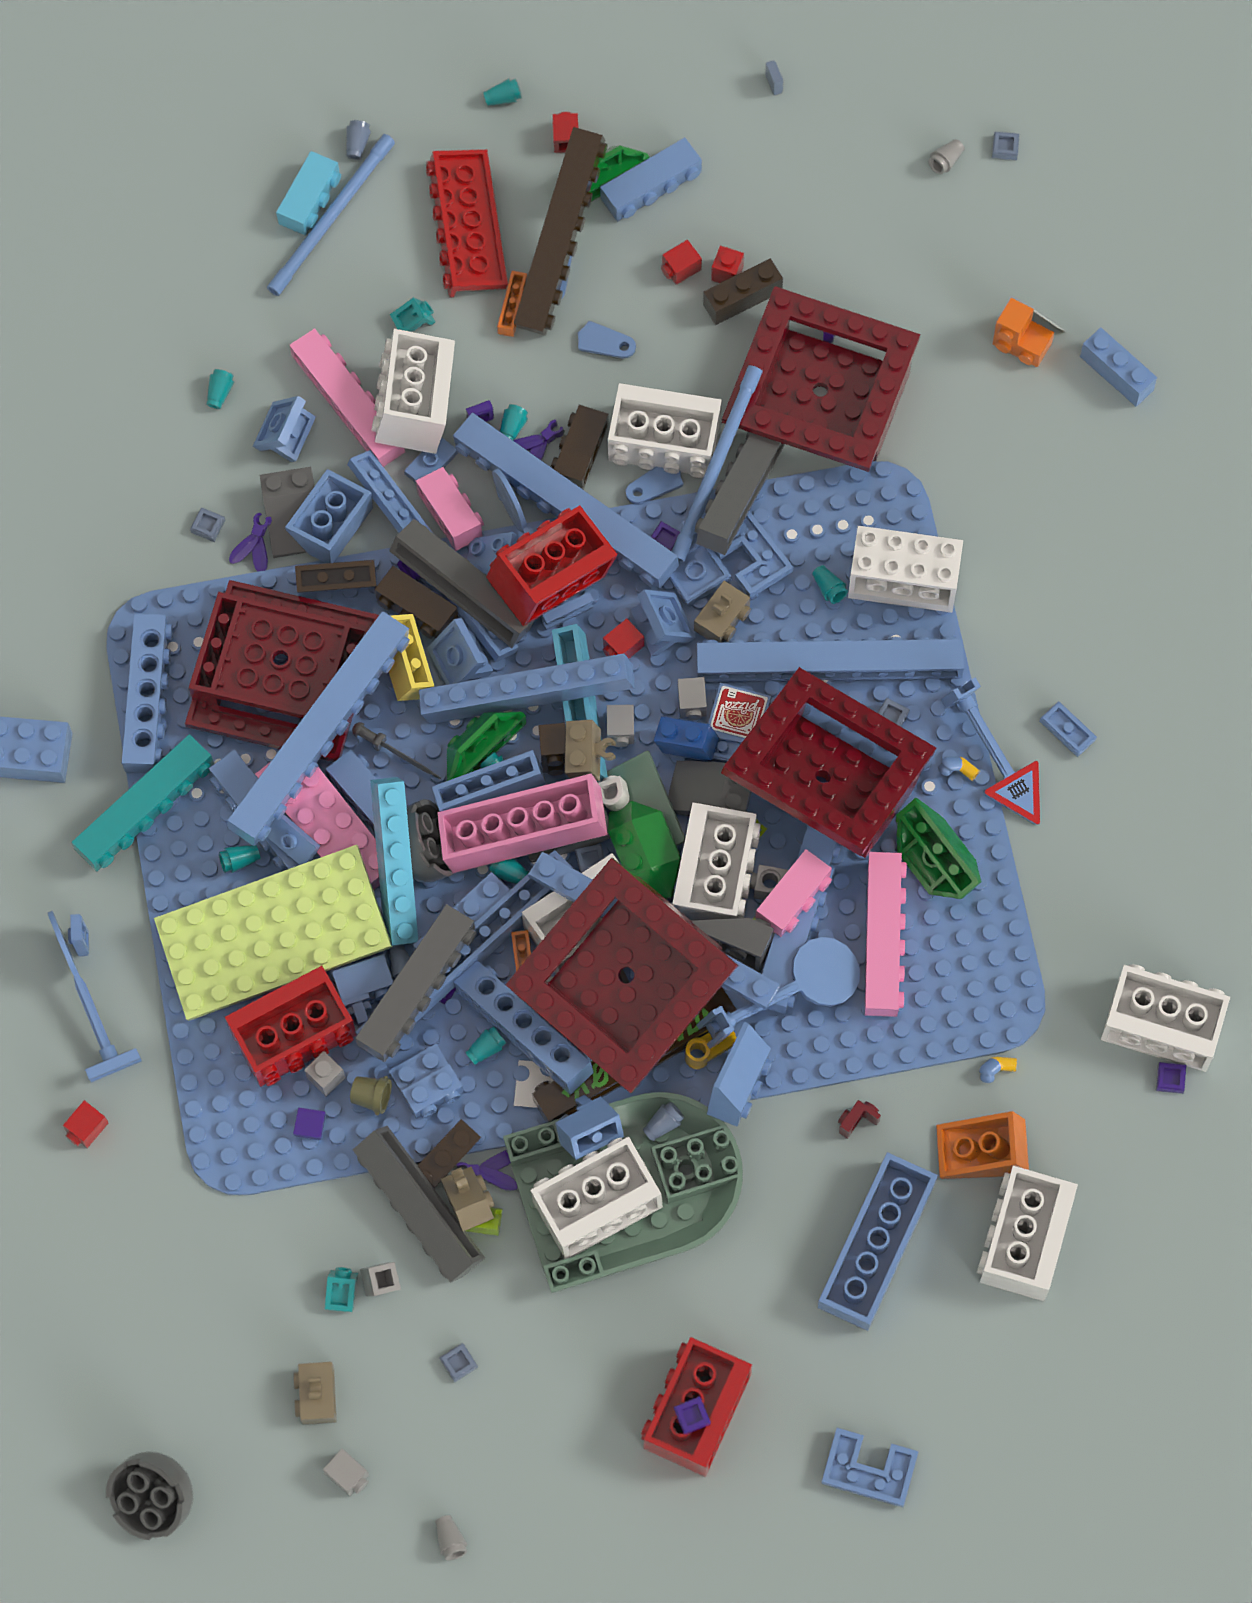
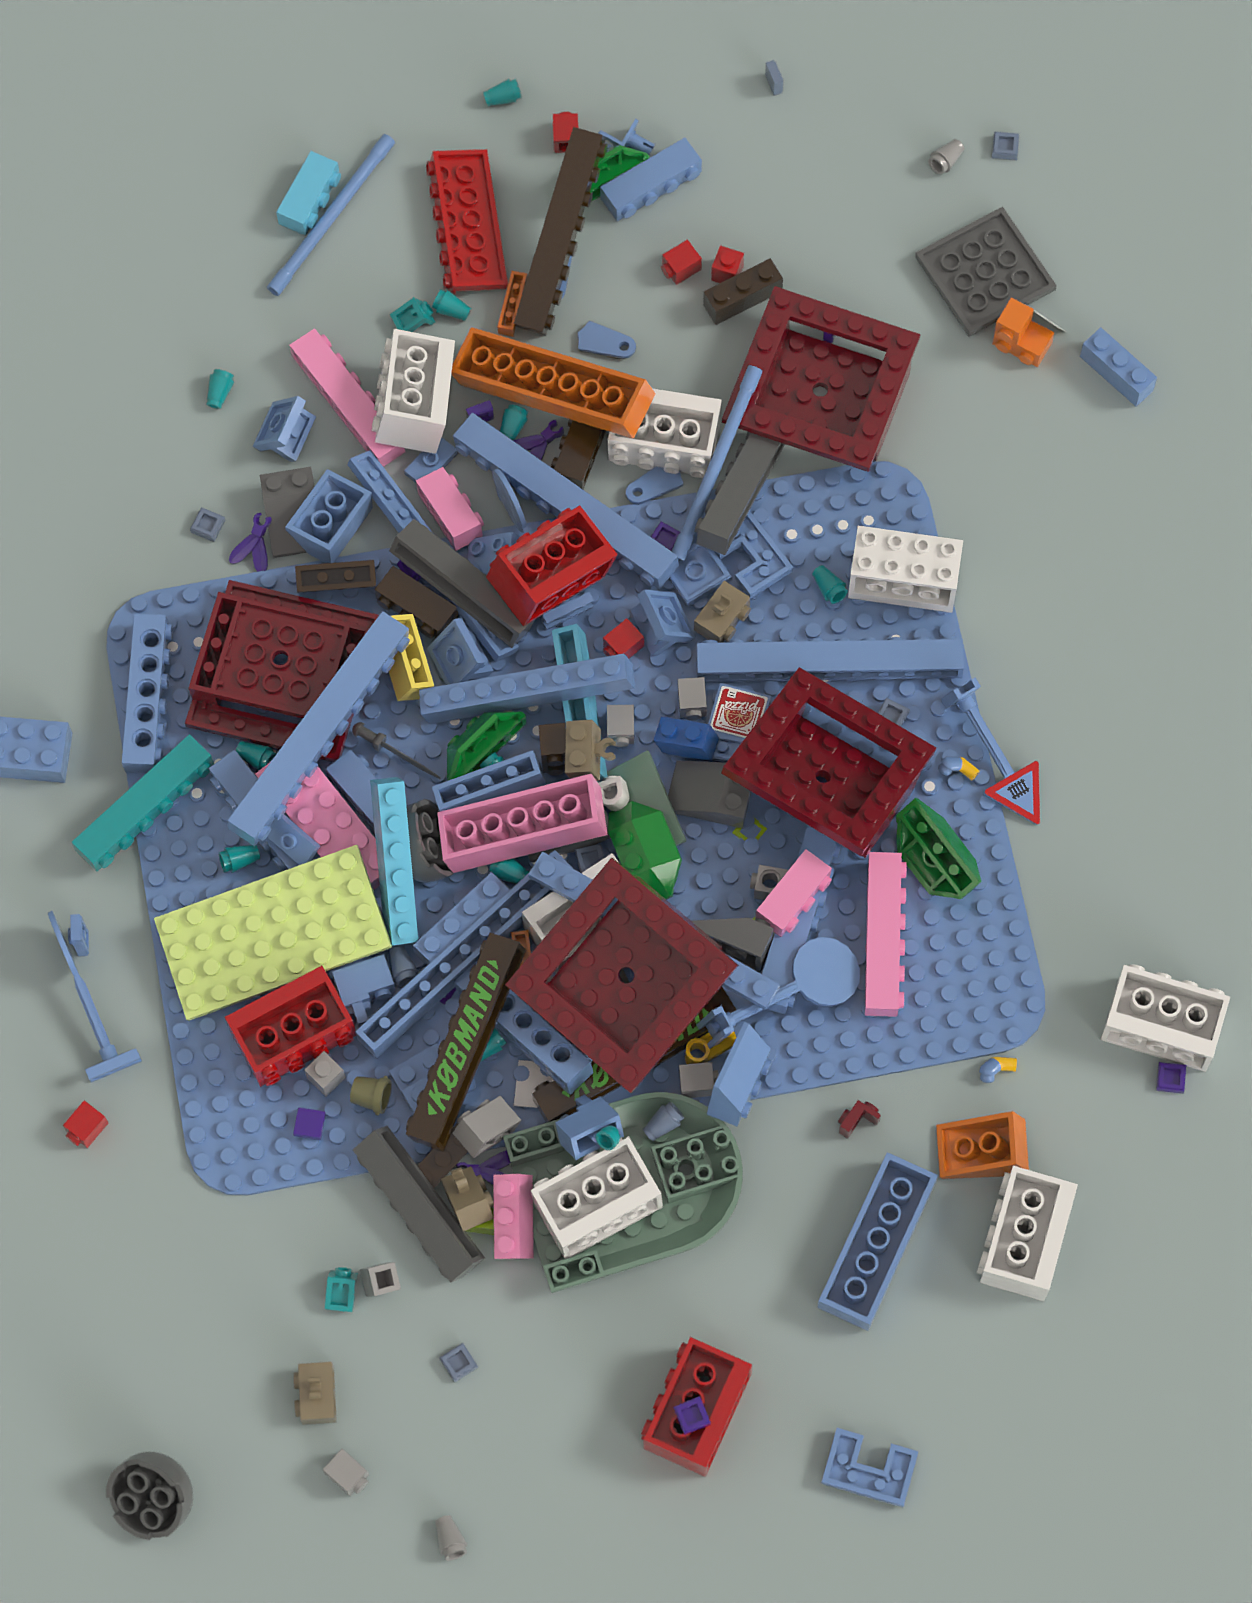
sand blue cone [346,120,371,160] -> none
dark grey brick [355,904,476,1063] -> none
white brick [672,802,761,921] -> none
medium blue plate [1039,701,1097,757] -> none
none -> teal cone [236,741,277,770]
none -> dark brown brick [406,932,526,1152]
none -> teal cone [432,289,472,321]
none -> orange brick [451,327,656,439]
none -> light grey brick [453,1096,521,1158]
none -> bright pink brick [493,1174,534,1259]
none -> teal hinge [596,1126,621,1151]
none -> medium blue bracket [598,119,655,155]
none -> light grey brick [679,1062,719,1098]
none -> dark grey plate [915,206,1057,337]

